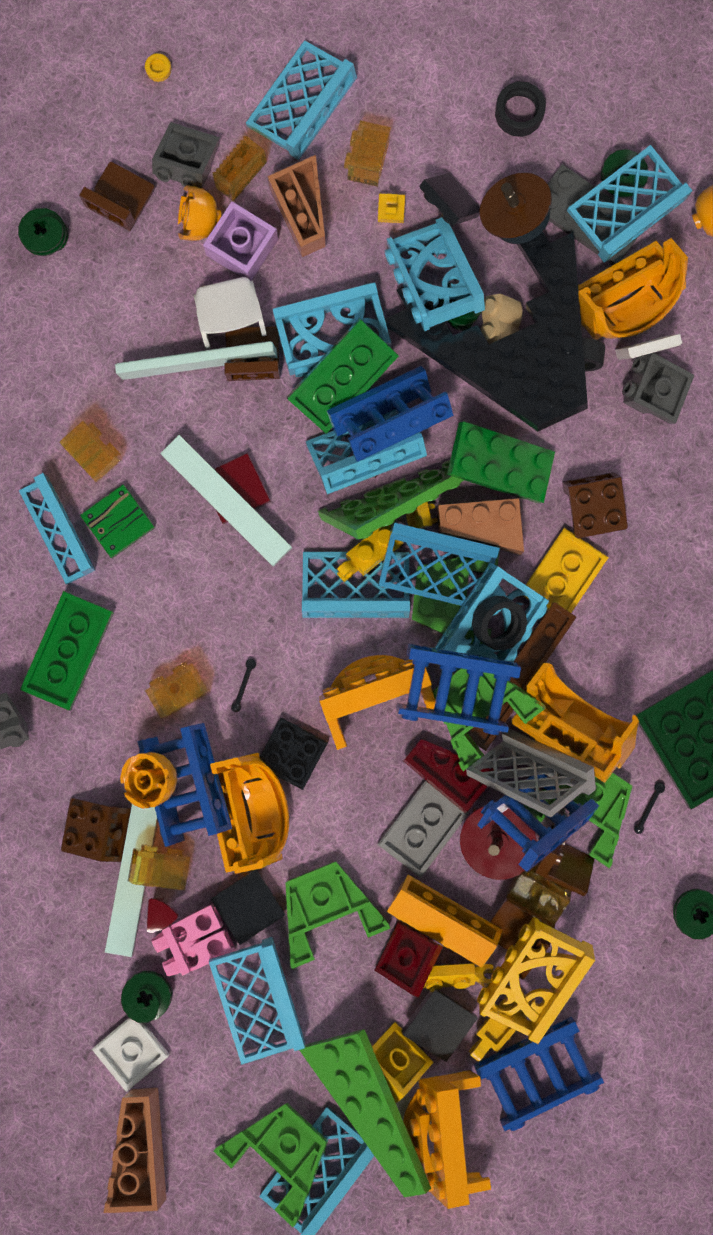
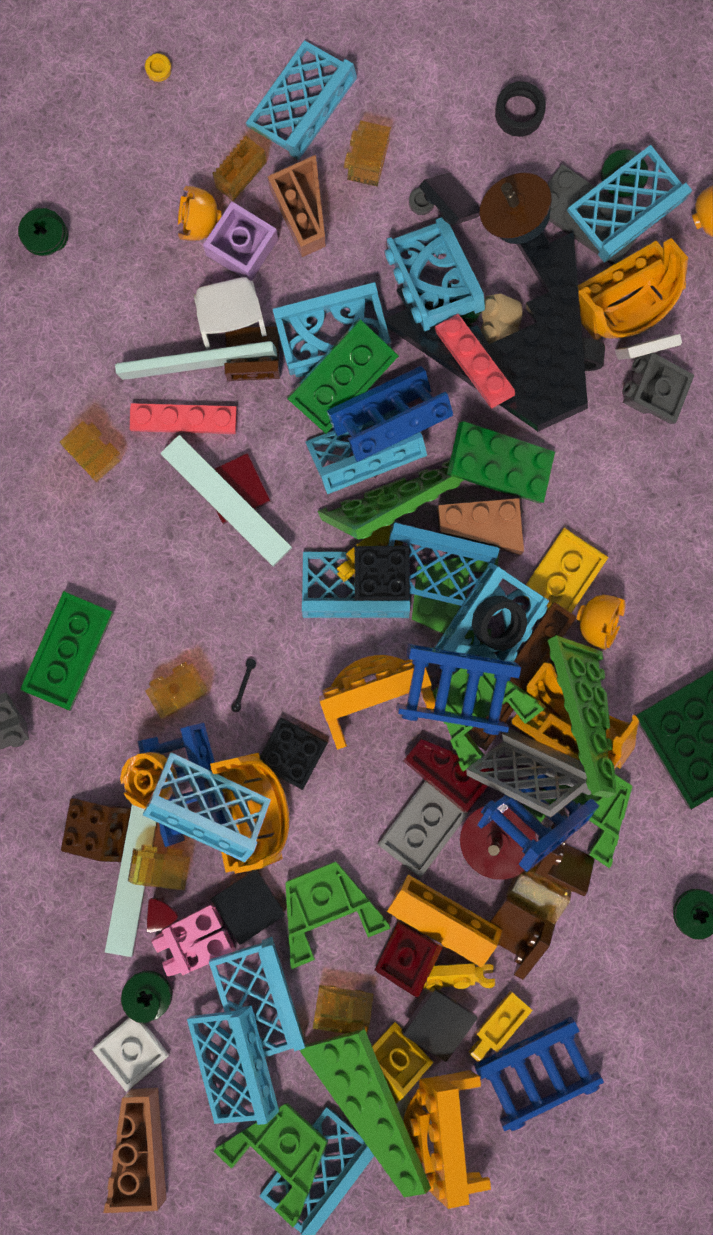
medium azure fence [19,473,95,585] -> none
reddish brown bracket [79,162,155,231] -> none
green tile [80,485,155,559] -> none
dark grey plate [152,122,220,188] -> none
yellow tile [378,193,405,223] -> none
yellow tile [406,502,438,529] -> none
yellow fence [477,917,595,1044] -> none
reddish brown bracket [562,472,628,538] -> none
black hinge [634,783,665,834] -> none
none -> coral plate [130,403,237,434]
none -> medium azure fence [143,753,271,862]
none -> medium azure fence [187,1006,279,1125]
none -> clear yellow brick [313,985,374,1034]
none -> black tile [354,546,409,601]
none -> dark grey tile [409,187,434,215]
none -> coral plate [435,314,515,409]
none -> bright green wing [548,635,617,798]
none -> light orange cylinder [577,595,626,650]

